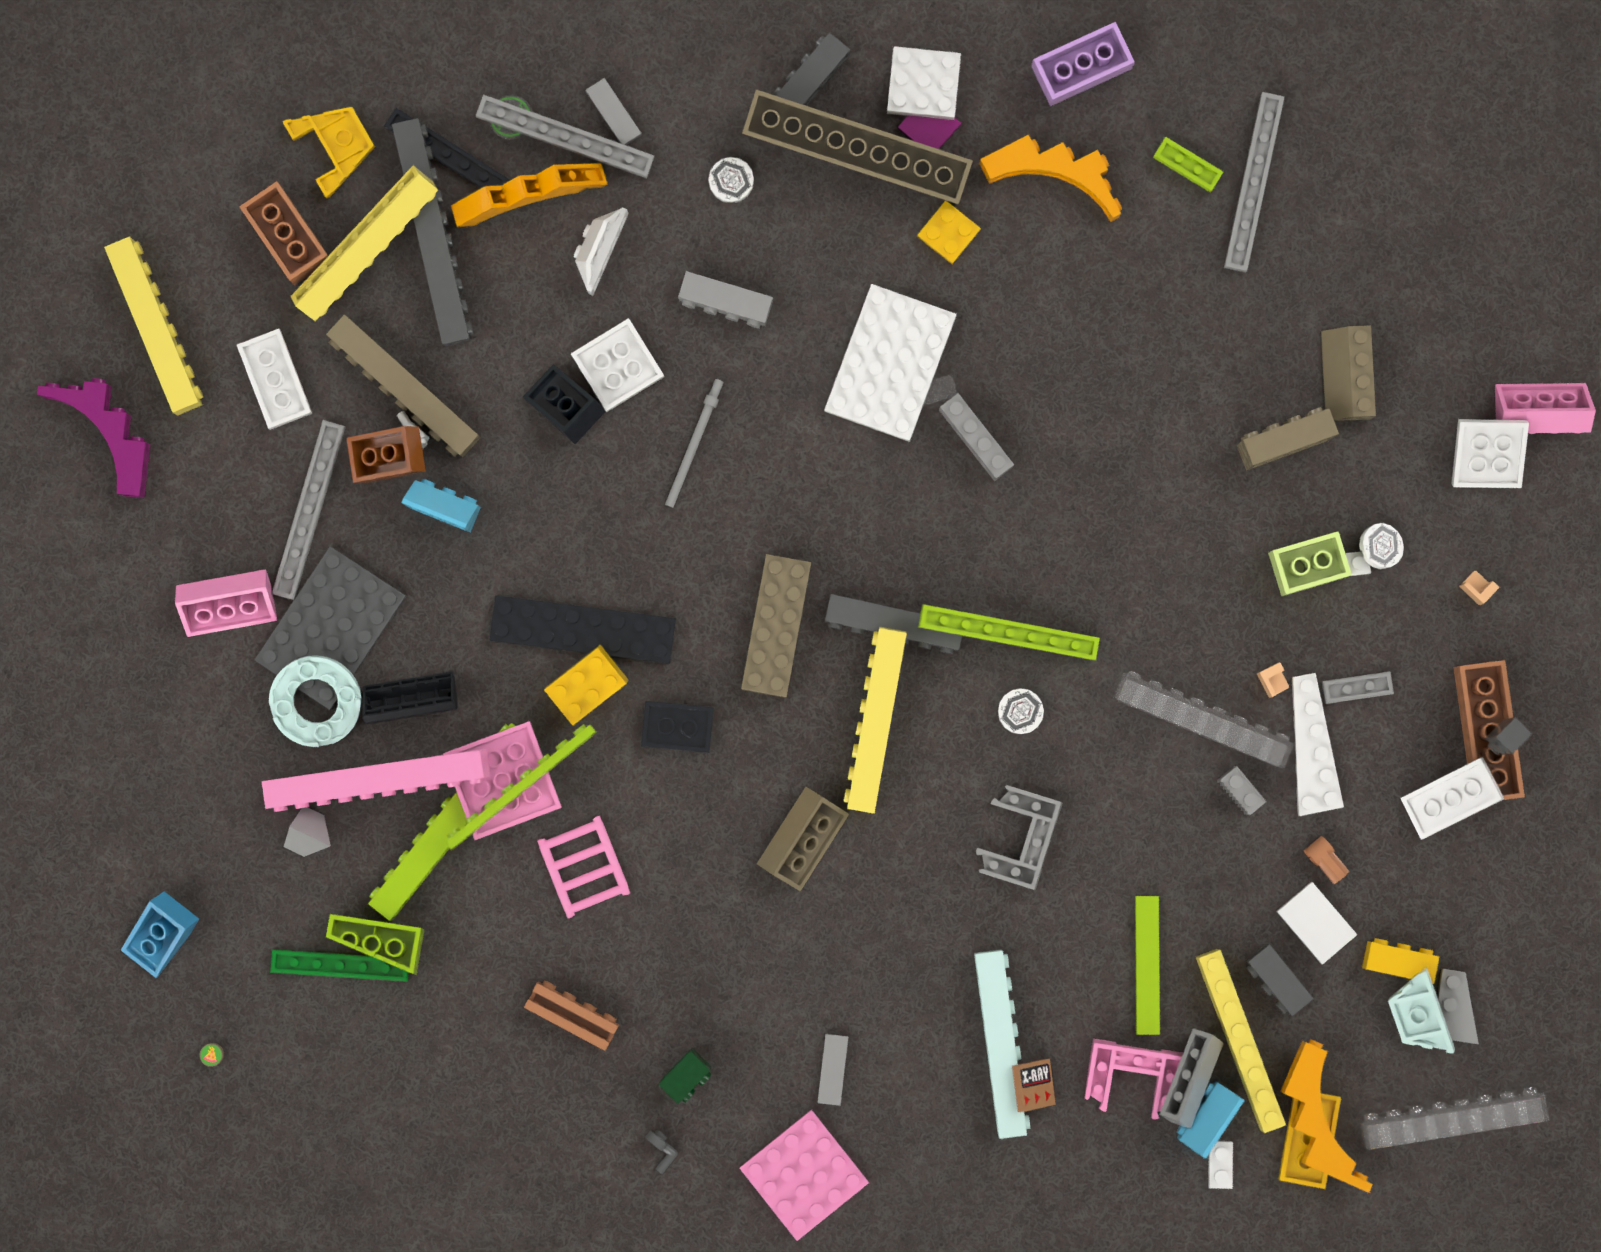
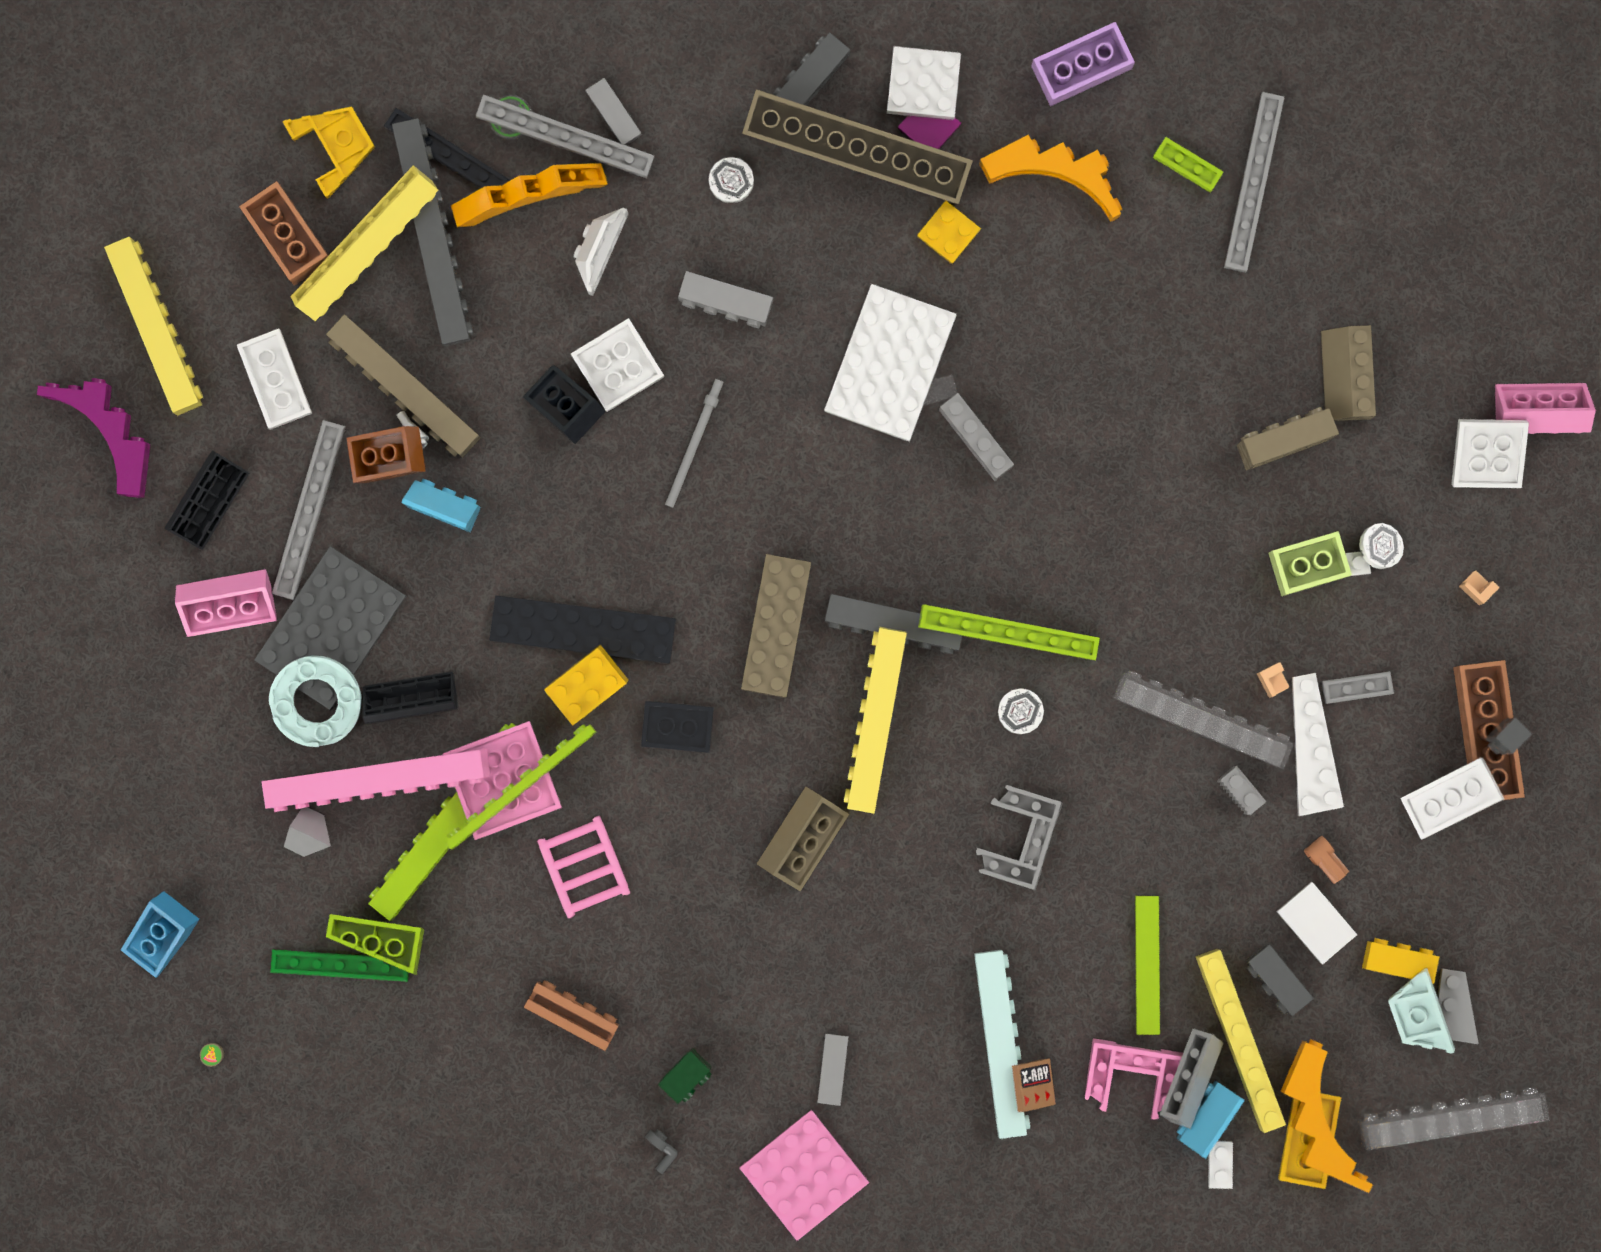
none -> black piece [164,450,250,550]

